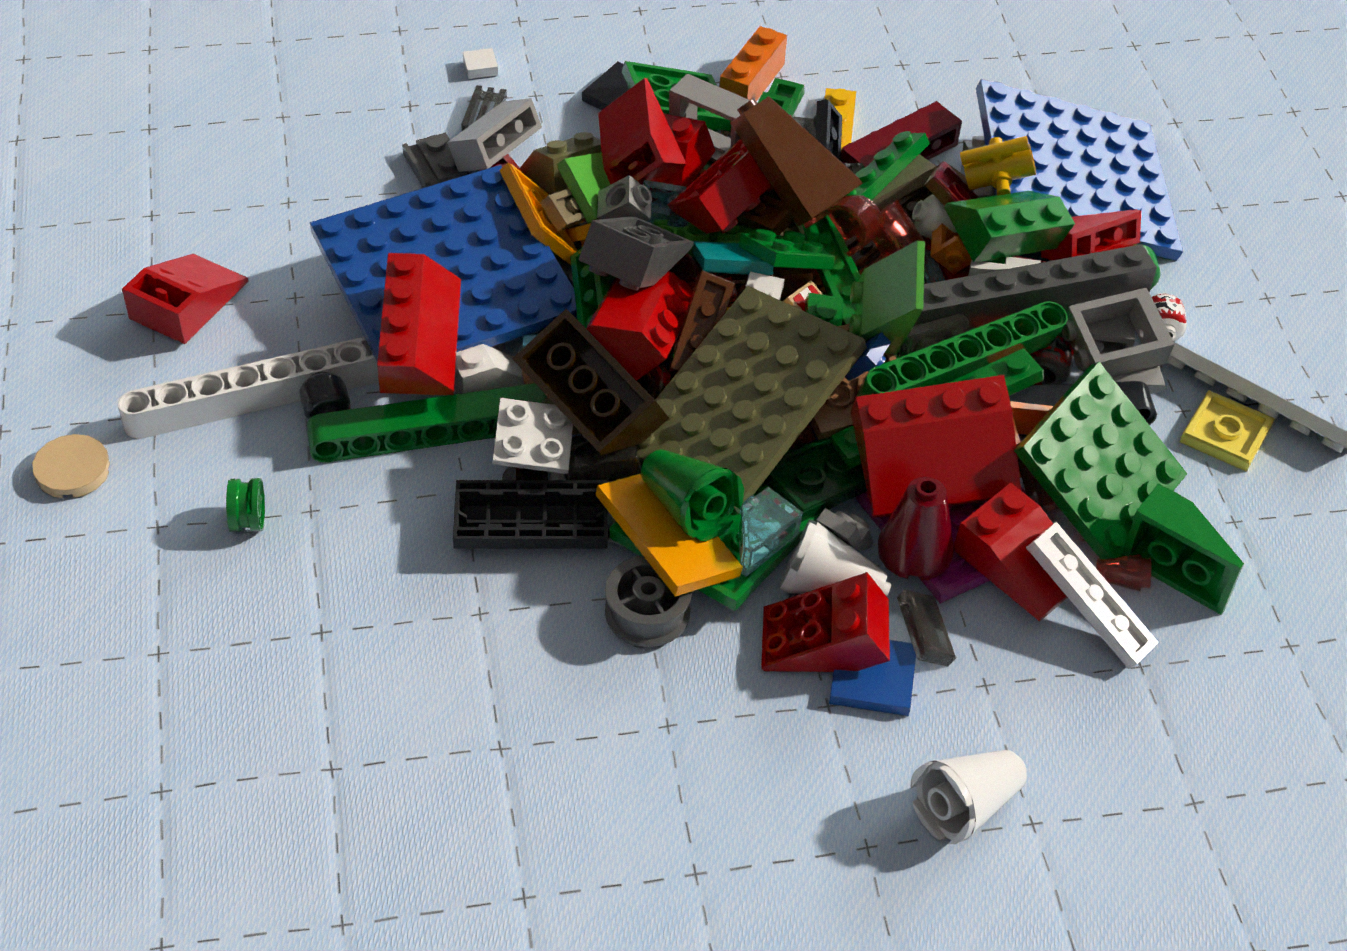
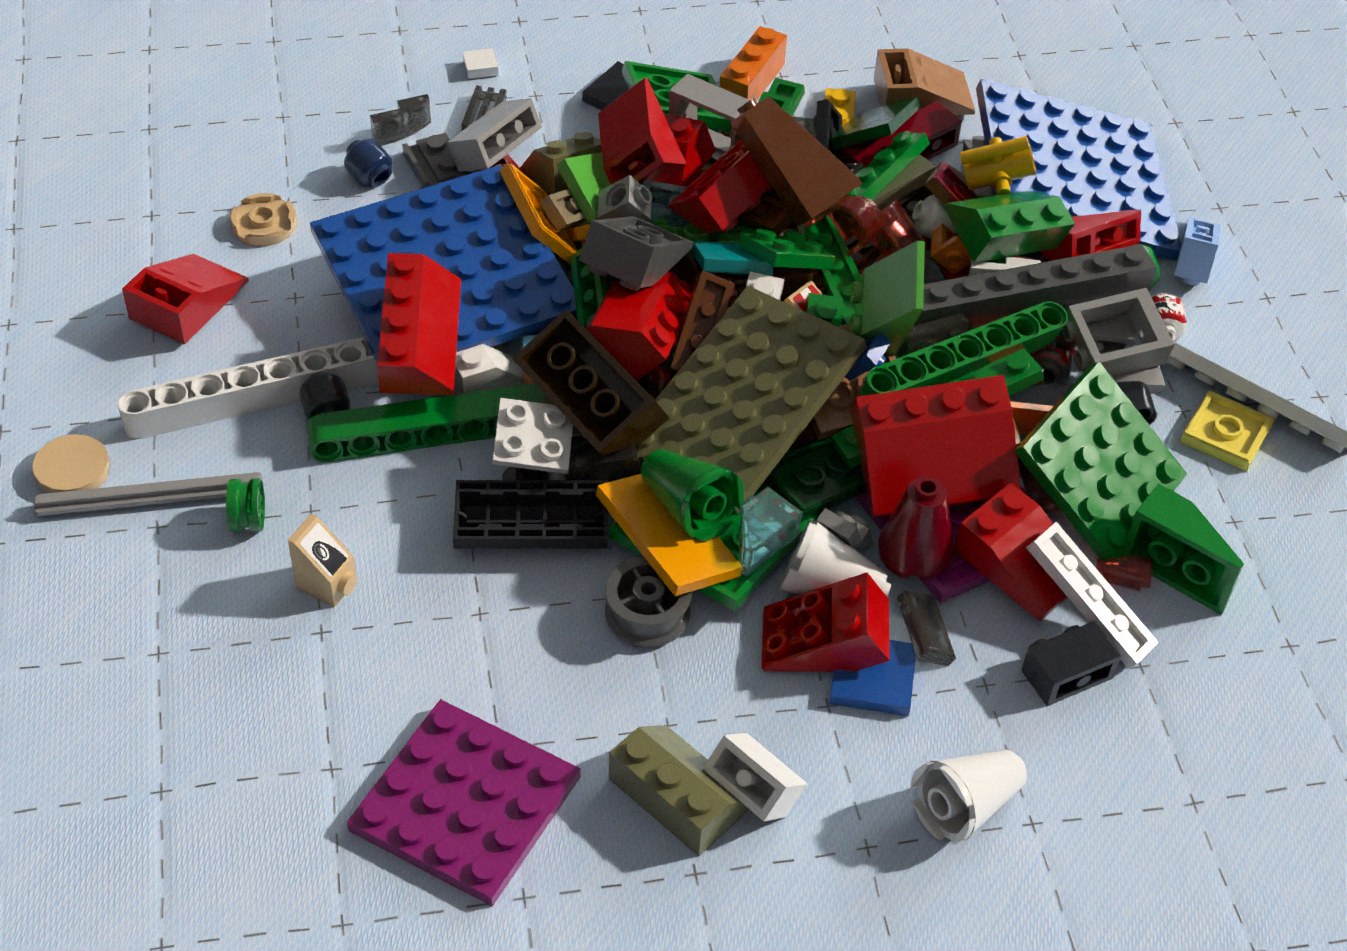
none -> light grey axle [33,472,264,516]
none -> tan tile [229,193,297,246]
none -> tan slope [288,514,357,607]
none -> dark blue head [344,139,392,187]
none -> magenta plate [347,699,581,907]
none -> clear smoke slope [370,94,431,146]
none -> olive slope [609,725,750,856]
none -> white brick [703,733,808,821]
none -> dark green tile [830,96,921,149]
none -> medium nougat slope [874,48,975,116]
none -> black brick [1021,621,1121,706]
none -> light blue slope [1174,217,1220,285]

